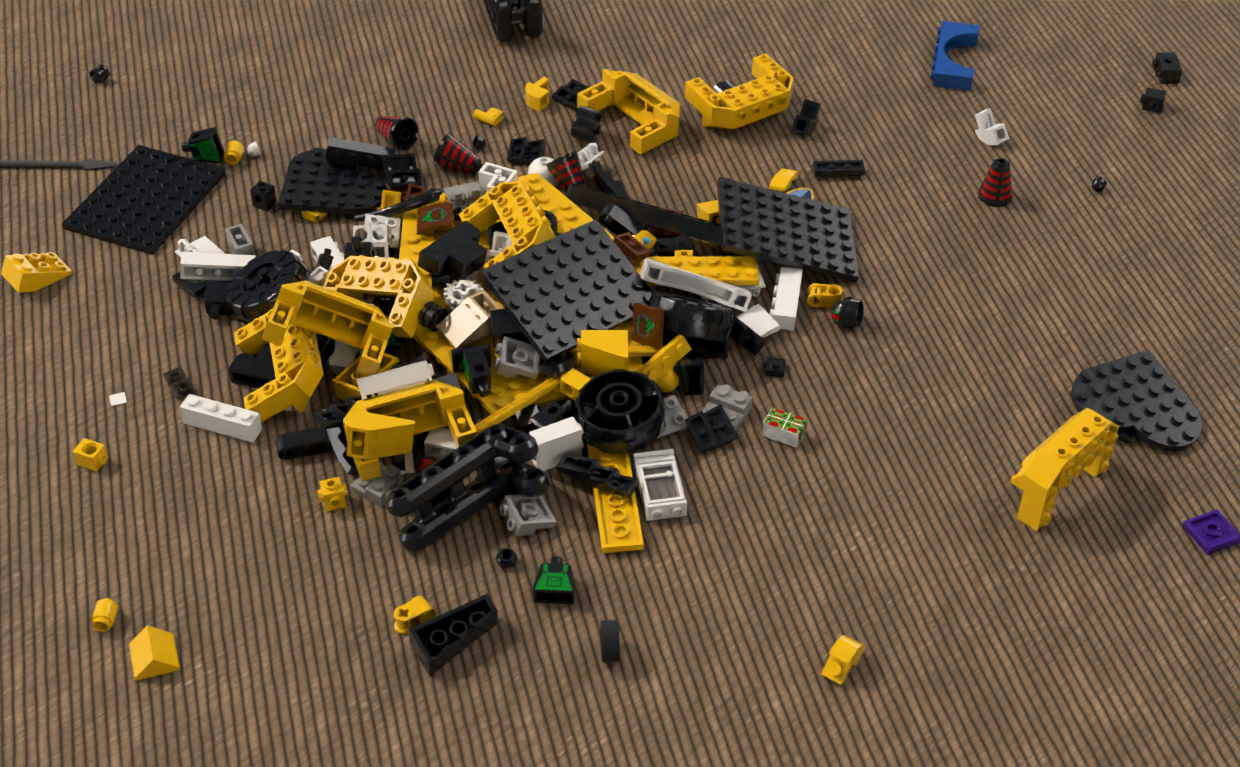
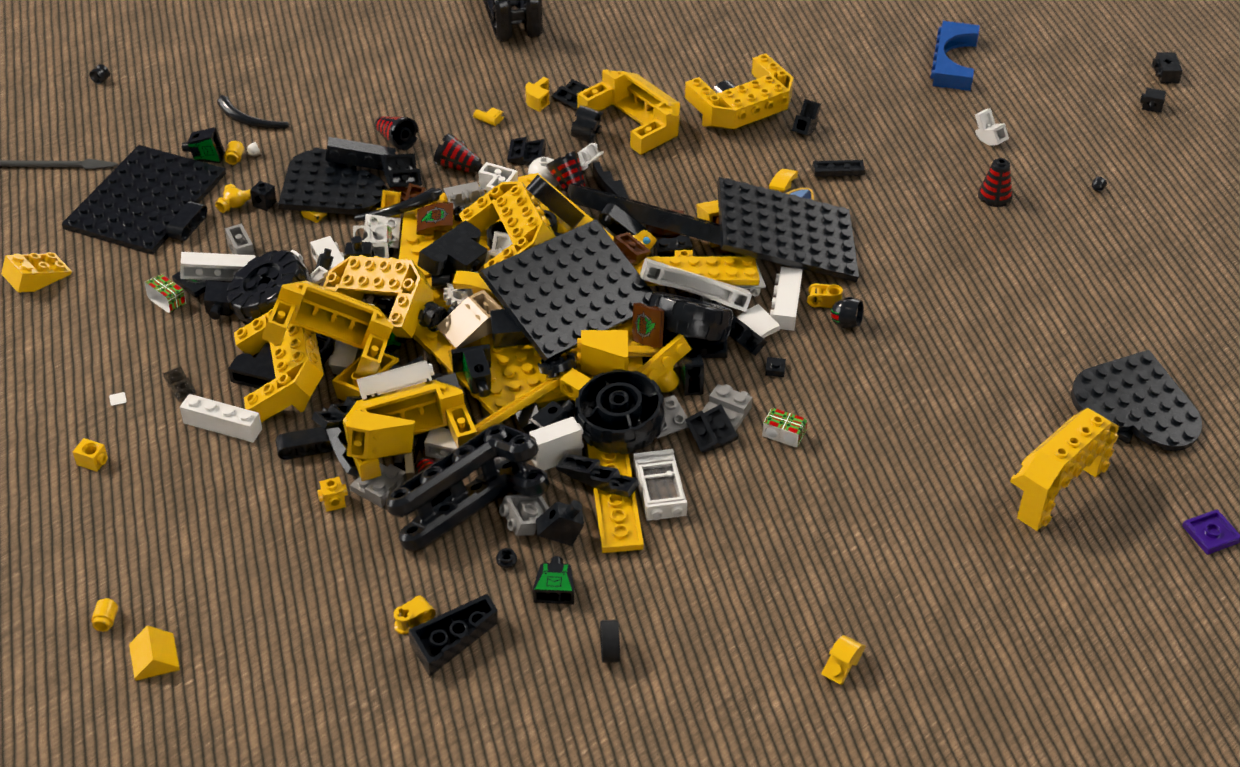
white hinge [175,236,225,257] -> none
black hinge [472,135,486,150] -> none
light grey plate [493,336,540,379] -> none
none -> piece [145,274,186,313]
none -> black beam [166,201,208,241]
none -> yellow animal [215,184,251,213]
none -> black animal [217,95,290,129]
none -> yellow slope [453,271,492,294]
none -> black beam [526,175,585,229]
none -> black torso [536,500,584,546]

